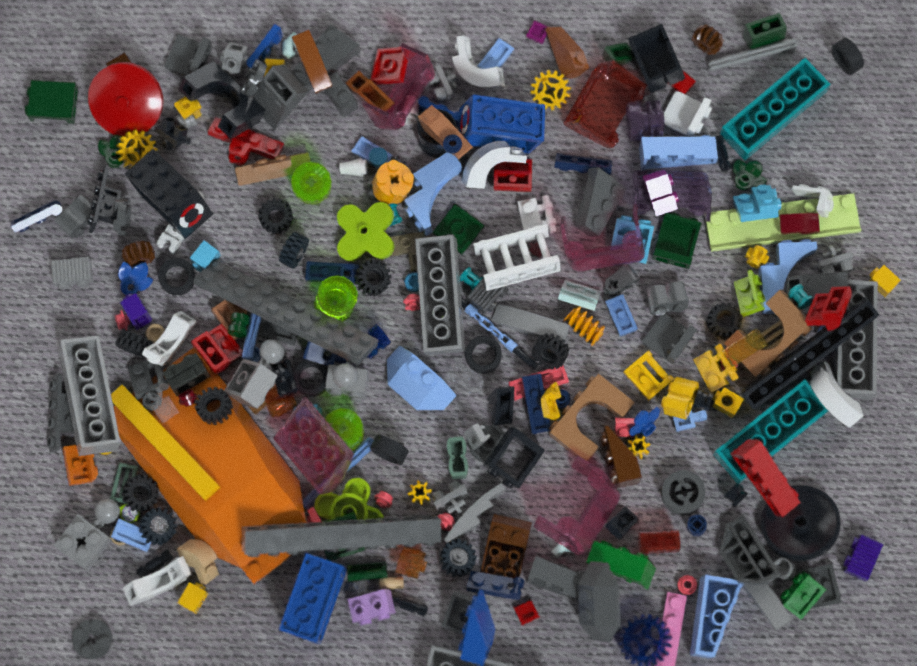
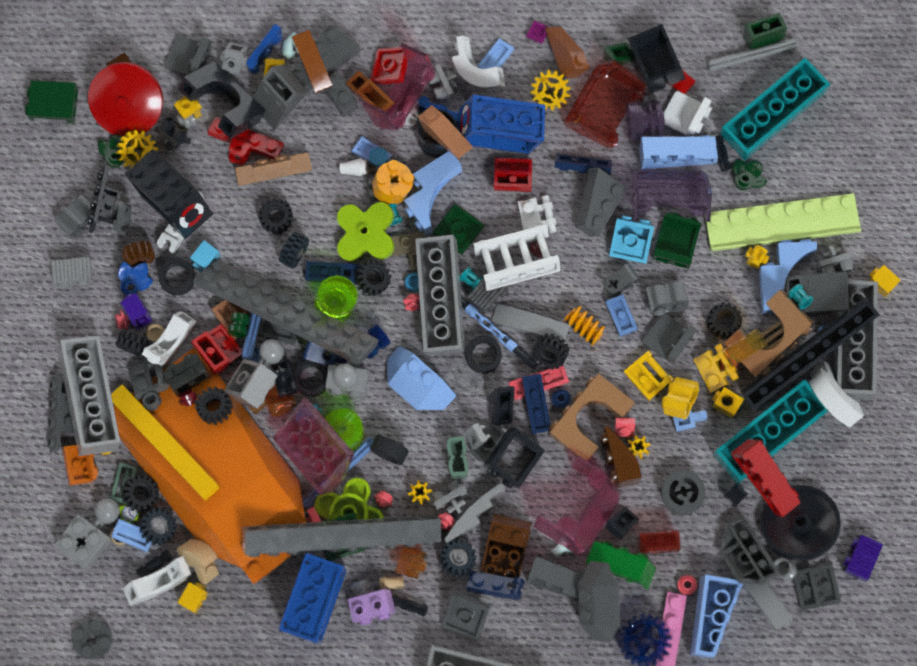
plate [11,200,62,233] -> none
clear plate [147,387,179,423] -> none
dark grey plate [240,59,267,98] -> none
clear neon green wheel [291,162,332,205] -> none
dark green tile [347,561,387,581] -> none
dark blue plate [443,134,462,154] -> none
blue slope [459,589,496,666] -> none
white arch [462,141,527,189] -> none
red tile [513,600,540,626] -> none
yellow slope [541,382,562,421] -> none
light aqua plate [558,280,601,311] -> none
clear pink windscreen [560,204,645,272] -> none
blue plate [629,407,660,436] -> none
brick [642,169,679,216] -> none
dark blue wheel [687,515,707,537] -> none
reddish brown gear [691,24,724,55] -> none
black wheel [694,388,715,411] -> none
medium azure plate [733,185,781,222] -> none
lime bracket [734,270,766,317] -> none
dark red slope [779,213,820,235] -> none
green bracket [780,571,826,620] -> none
white bracket [792,184,834,218] -> none
red brick [805,286,852,331] -> none
black tyre [831,38,864,75] -> none

